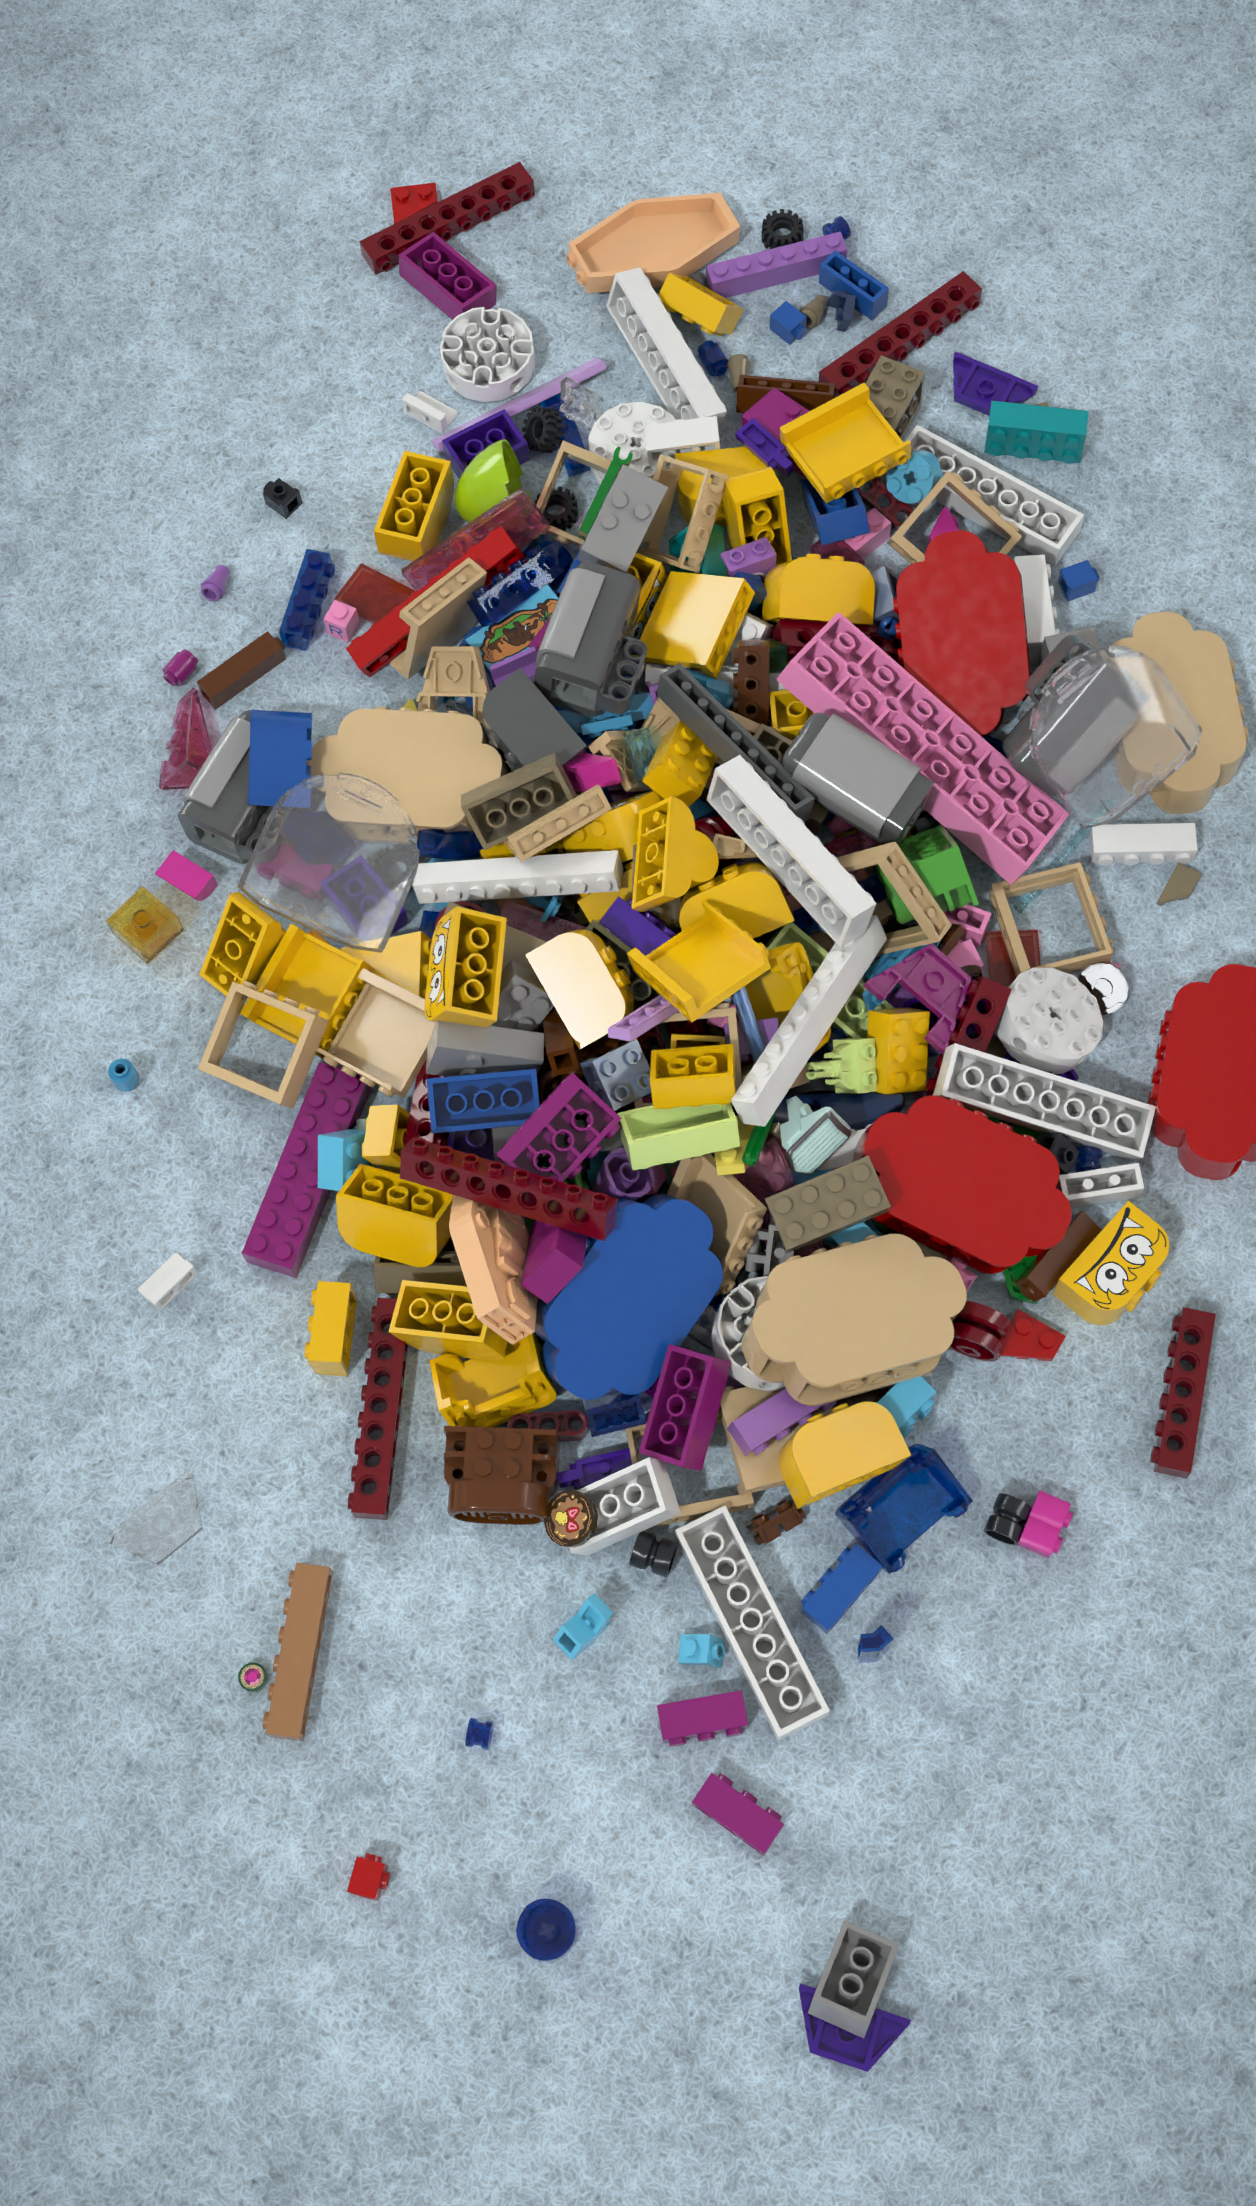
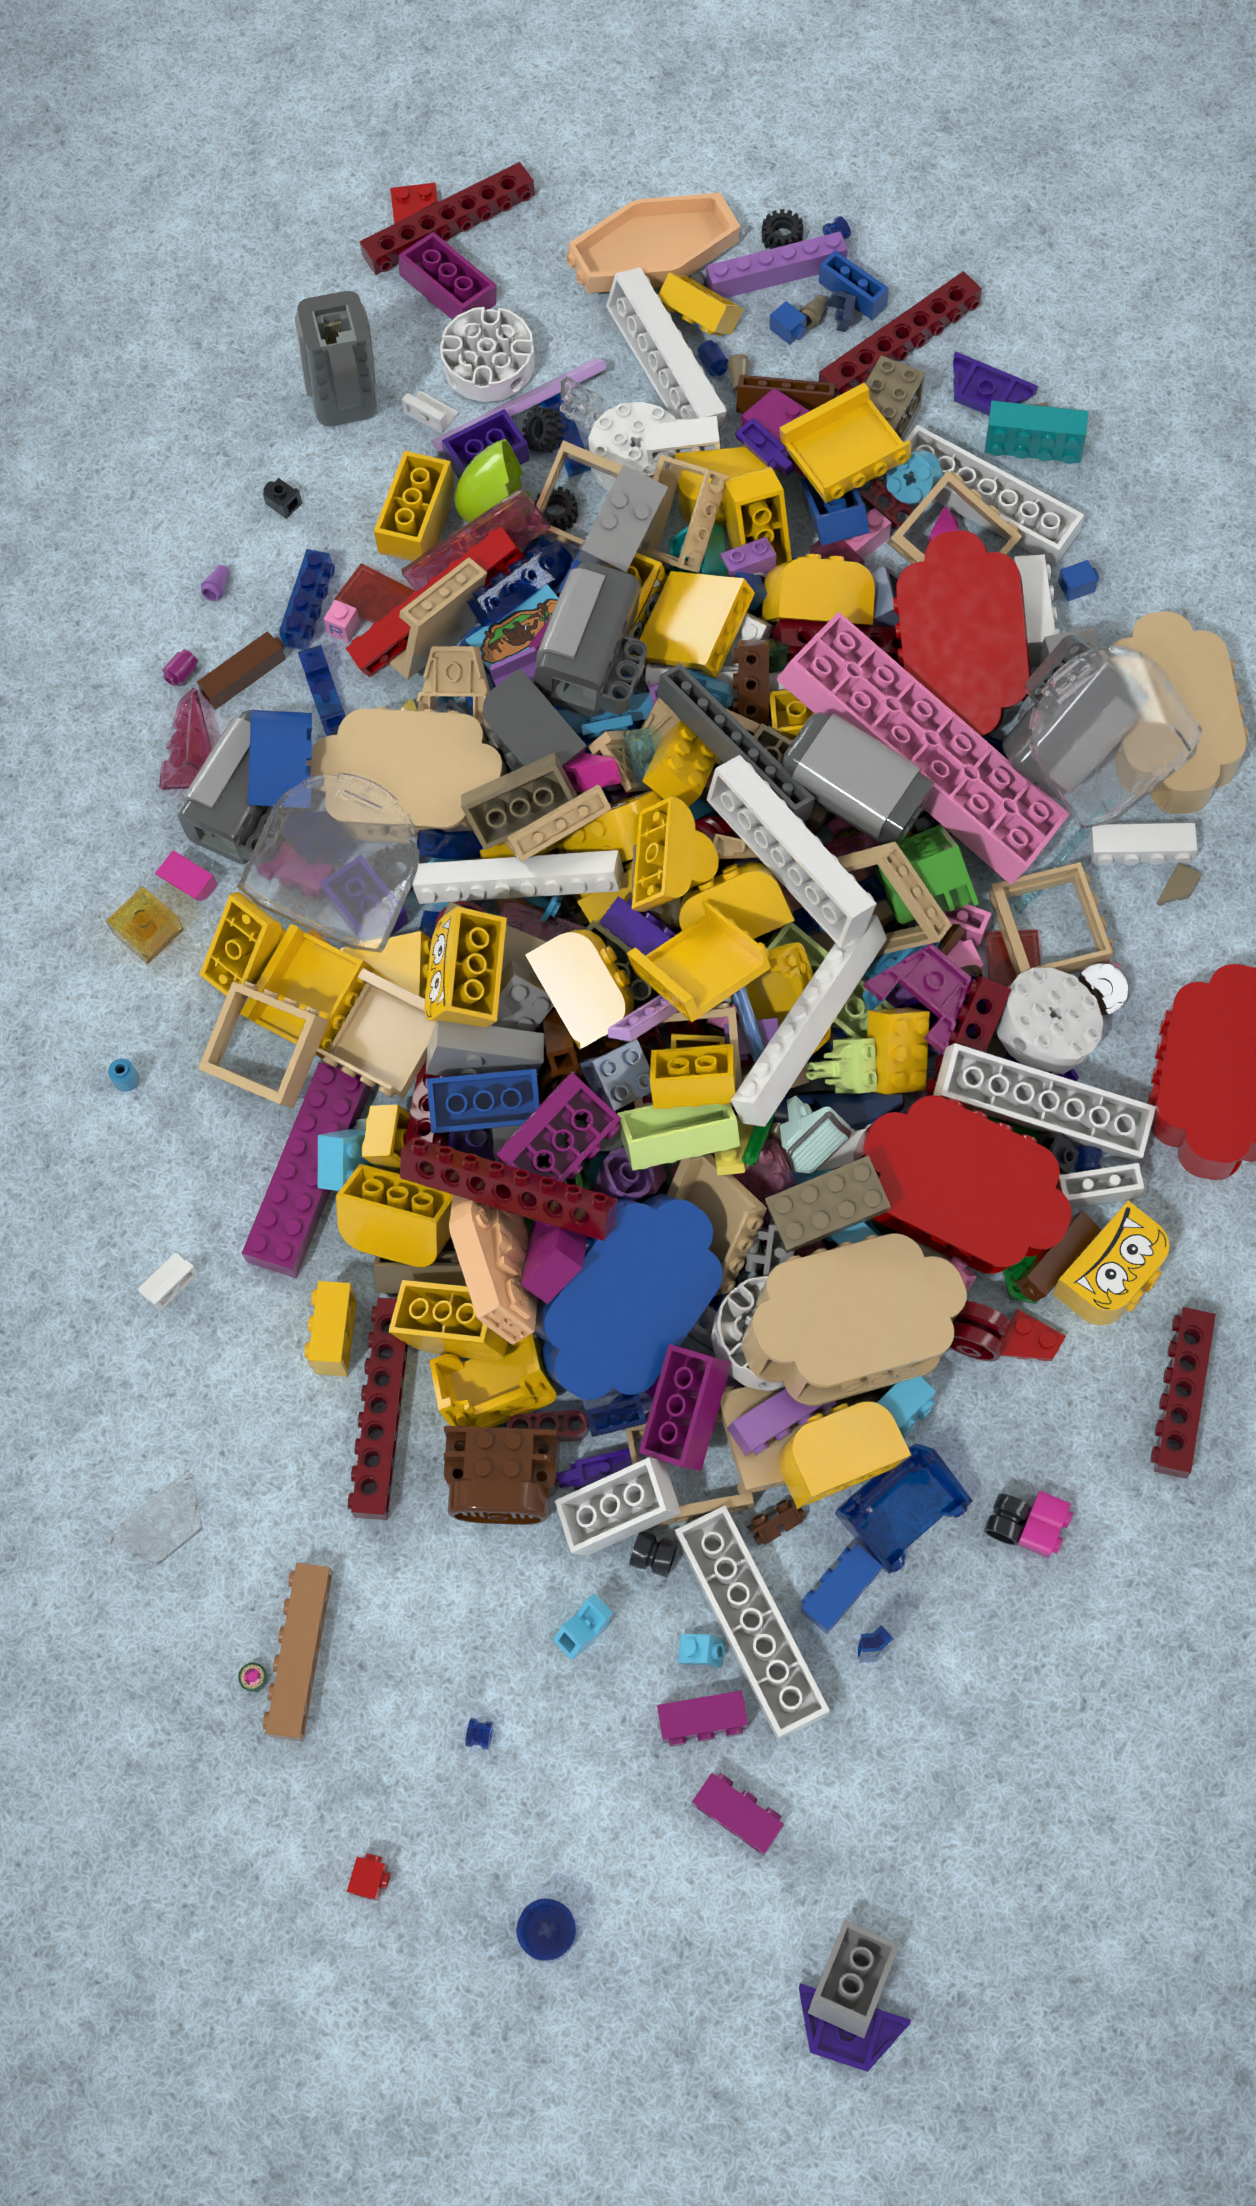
tile [544,1490,598,1548] -> none
green tile [578,447,633,539] -> none
blue hinge [877,617,899,639] -> none
none -> dark grey piece [295,291,377,426]
none -> clear blue slope [298,645,346,737]

